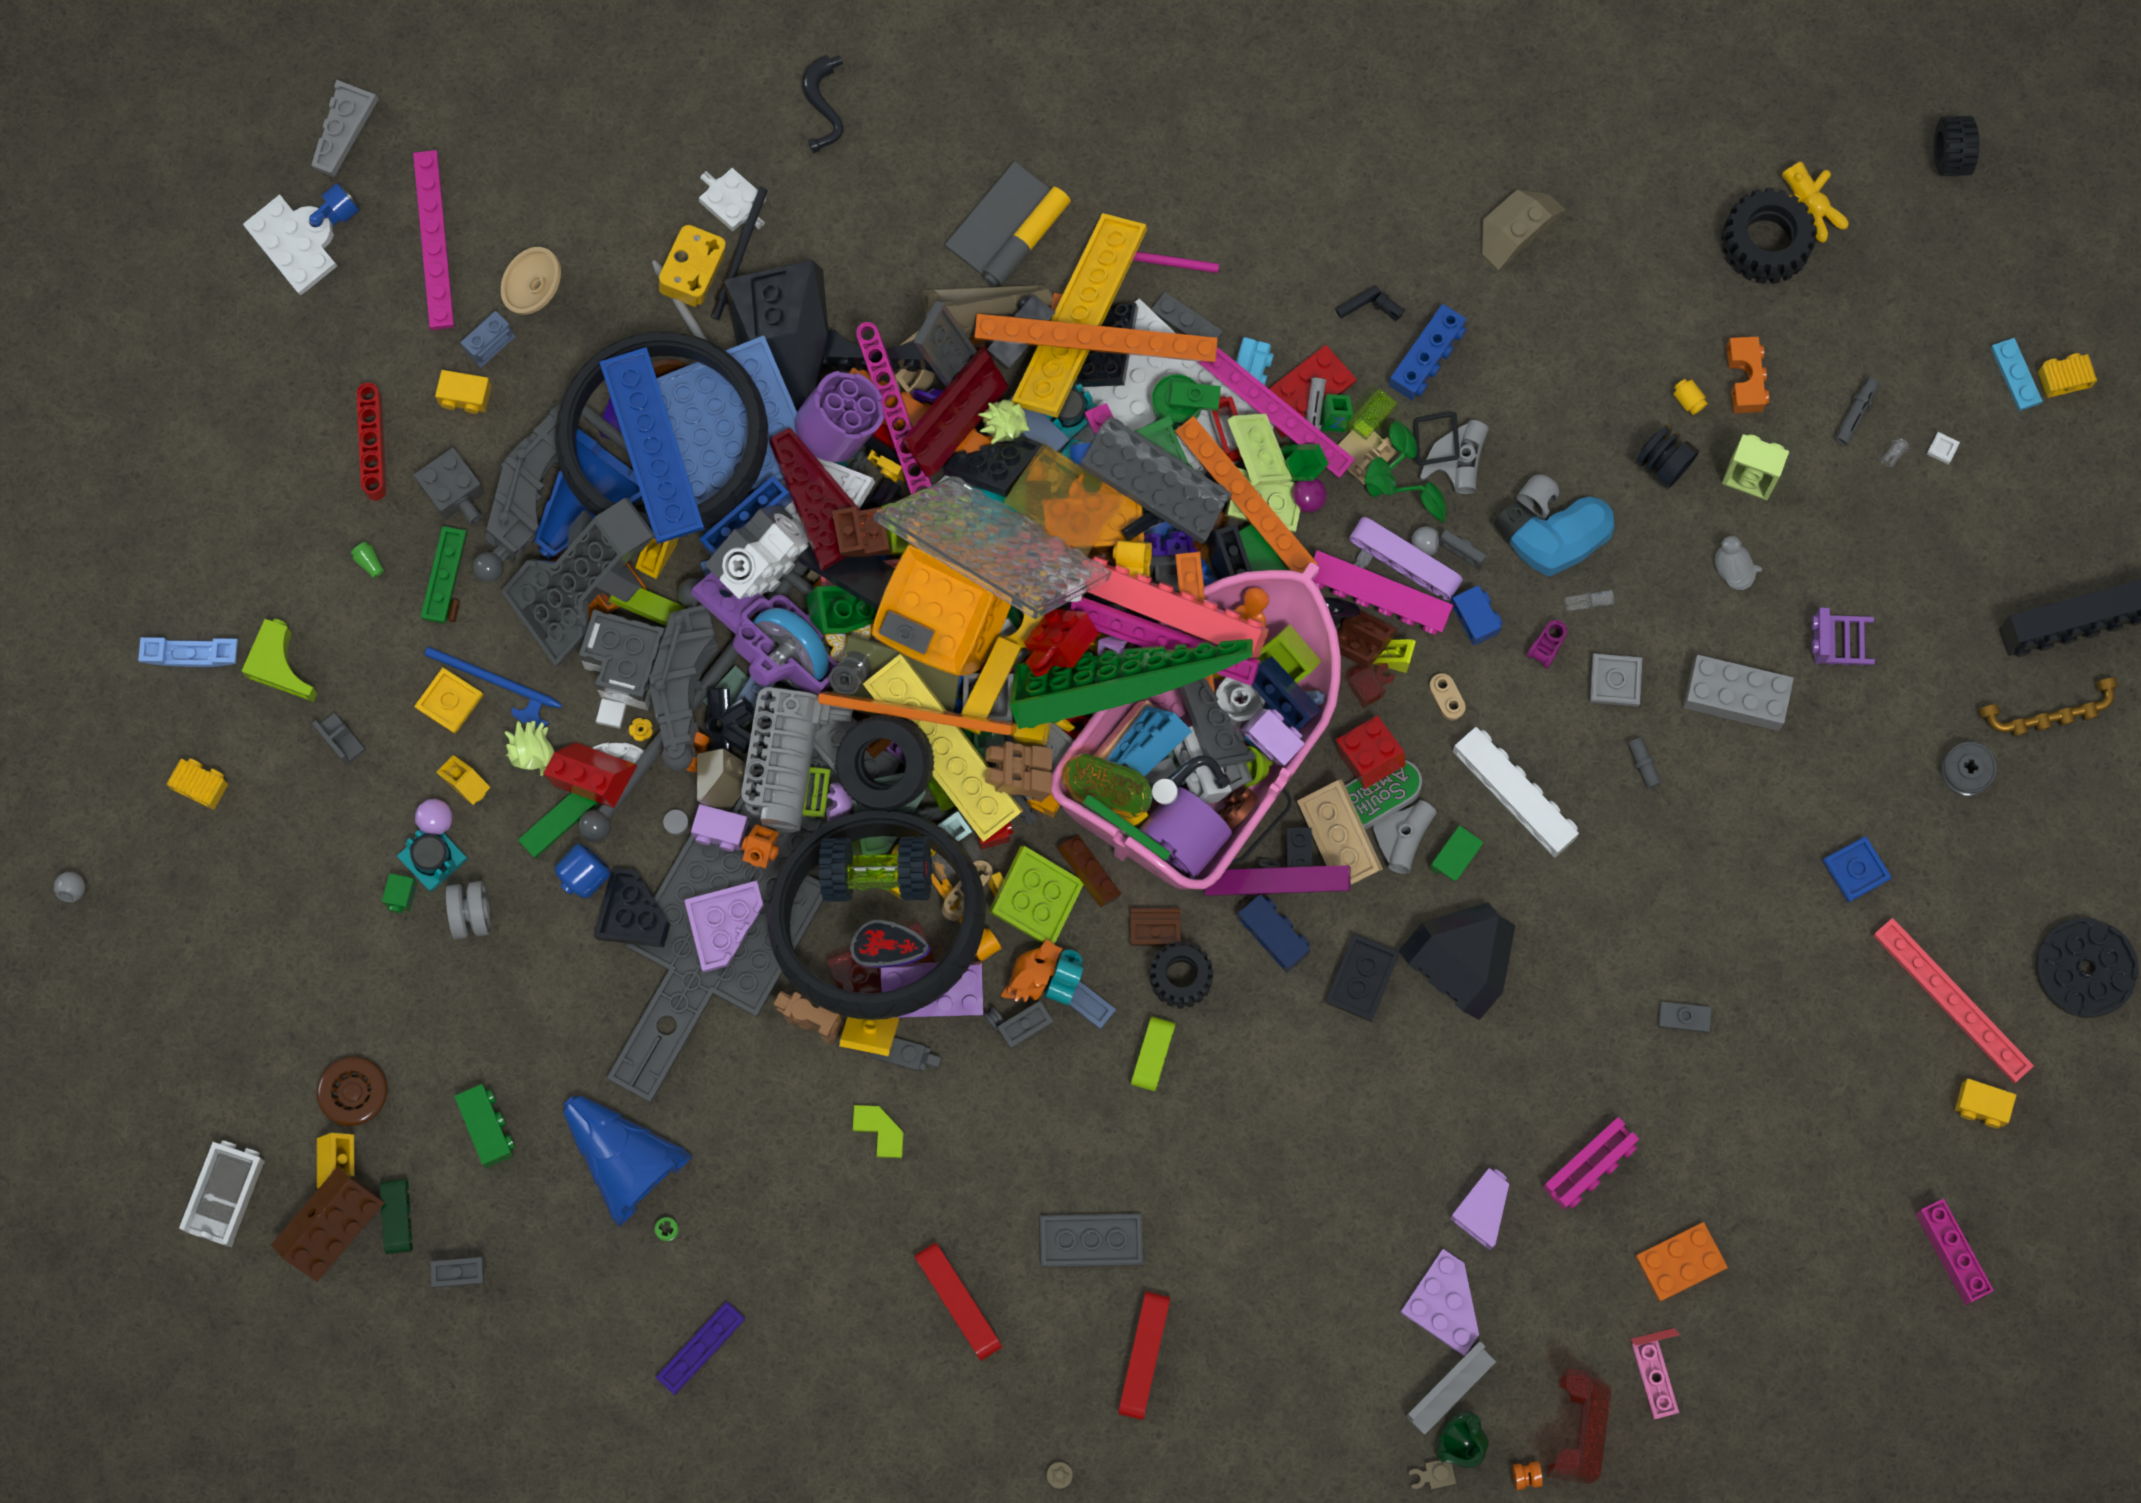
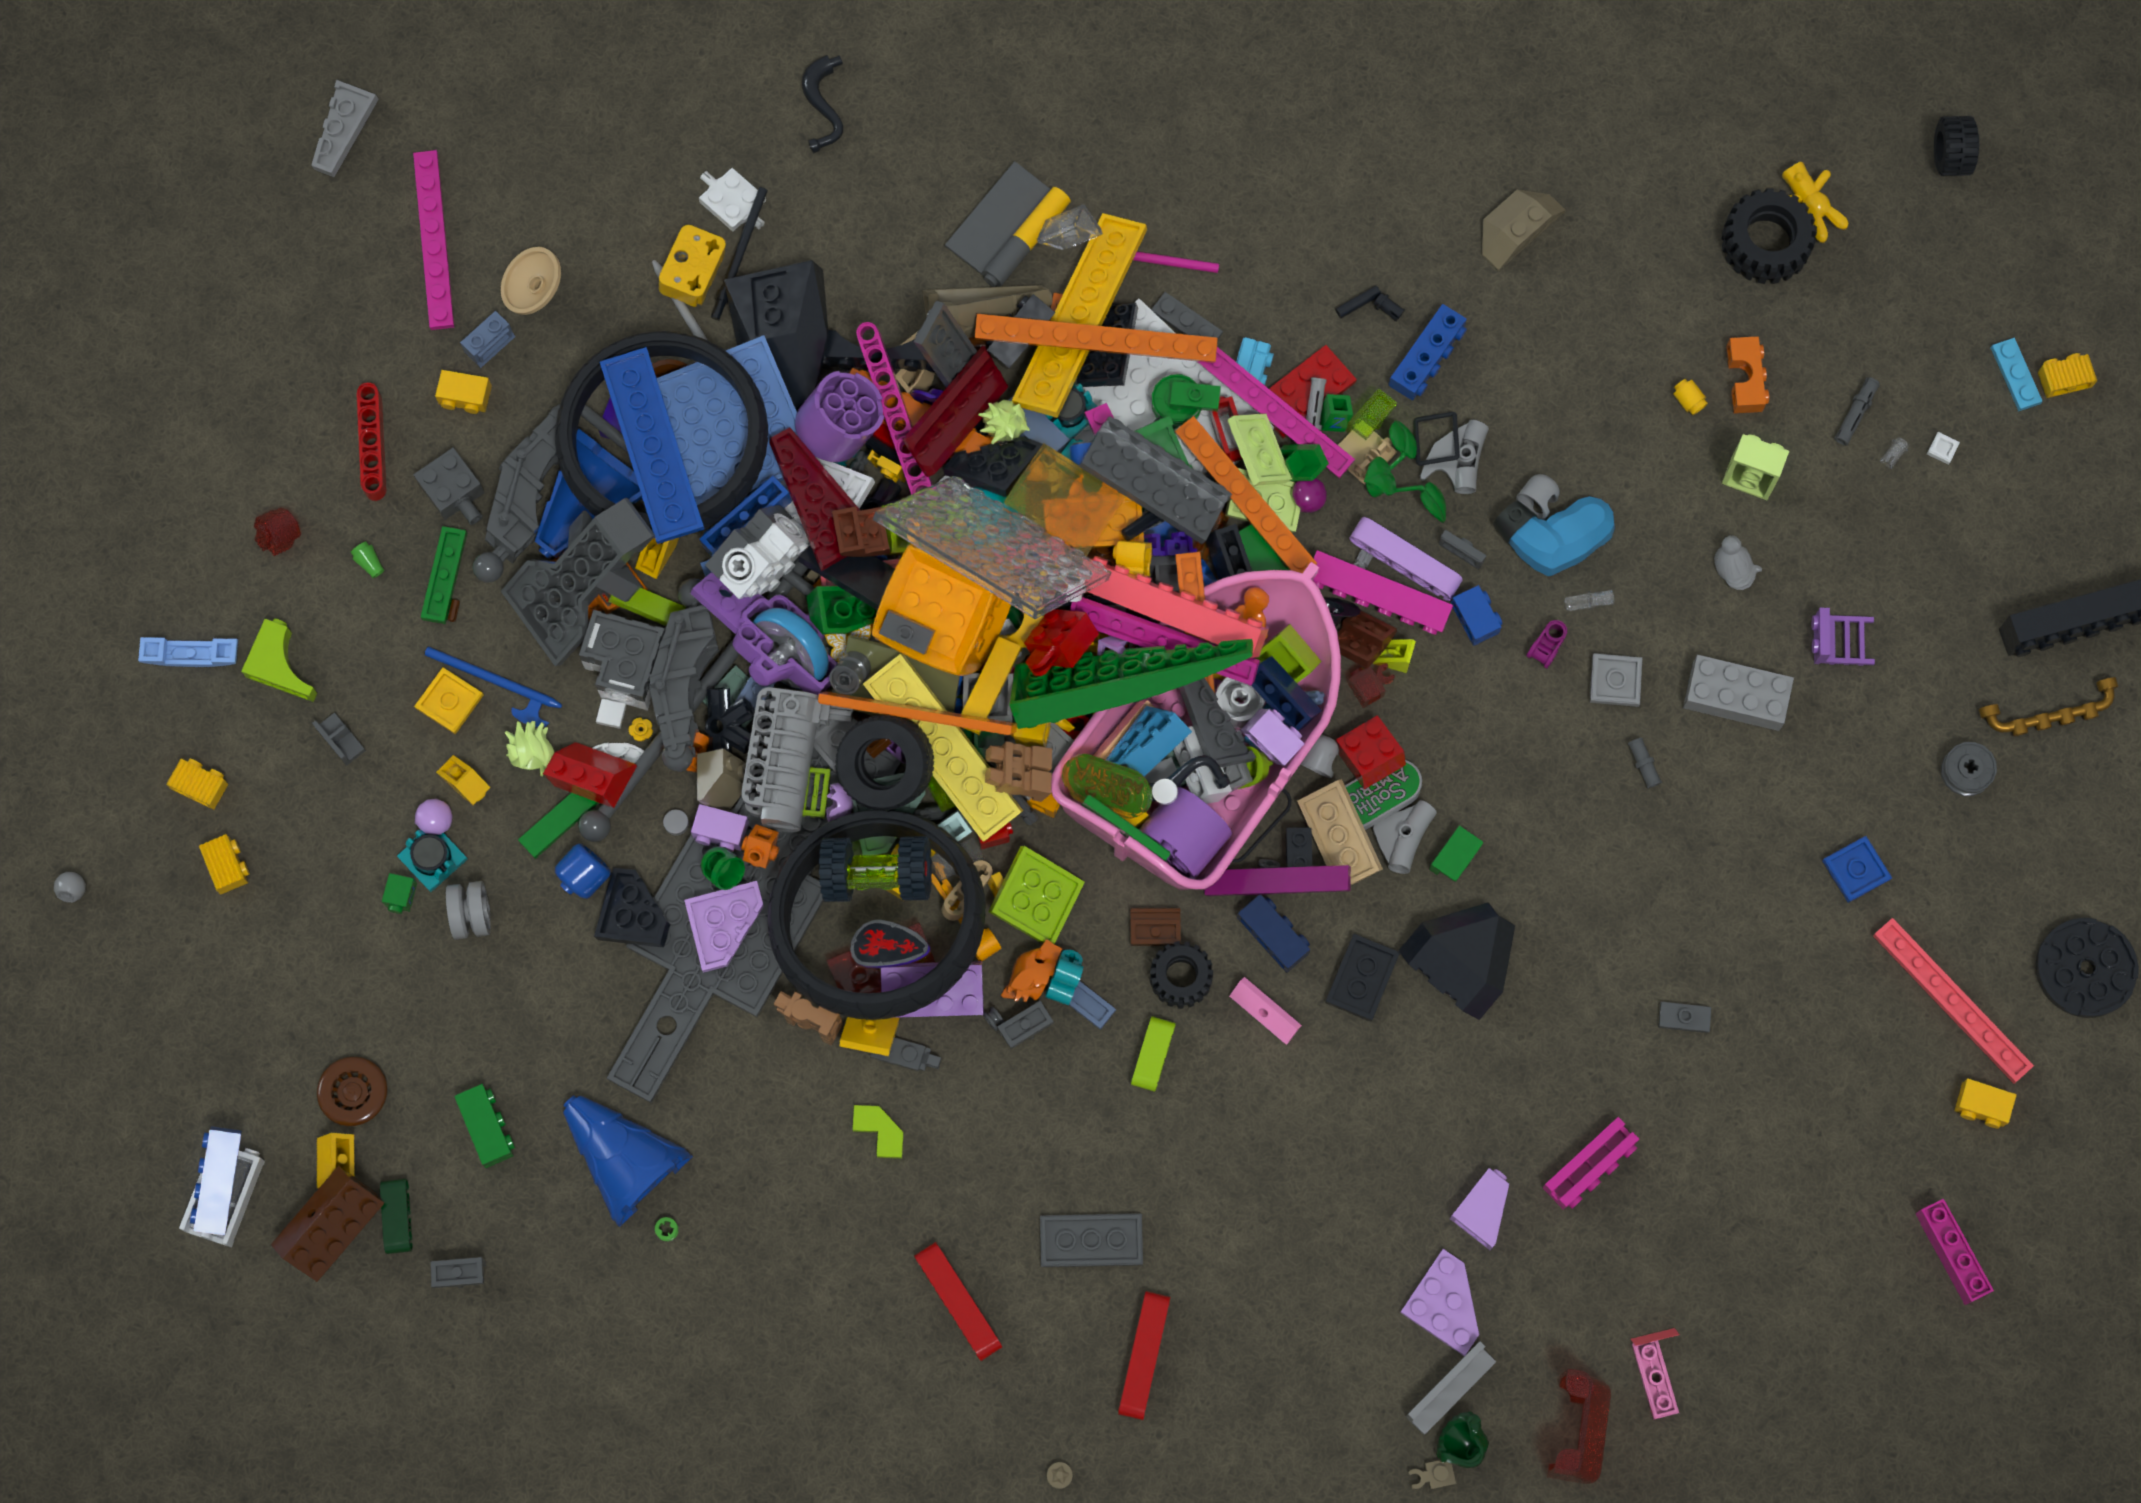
white plate [243,183,360,295] -> none
dark purple tile [656,1301,746,1395] -> none
reddish brown plate [1057,835,1121,908] -> none
copper tile [1217,787,1257,829] -> none
light grey piece [1411,526,1439,556] -> none
tan plate [1429,674,1466,721] -> none
white brick [1453,727,1579,858] -> none
orange wheel [1512,1461,1543,1490] -> none
black wheel [1635,424,1700,490] -> none
orange plate [1635,1222,1728,1302] -> none
none -> brick [190,1127,242,1235]
none -> yellow brick [199,834,250,895]
none -> clear red hair [254,508,301,557]
none -> green helmet [700,847,745,890]
none -> clear slope [1037,204,1103,250]
none -> bright pink tile [1229,977,1302,1045]
none -> light grey helmet [1301,734,1339,778]

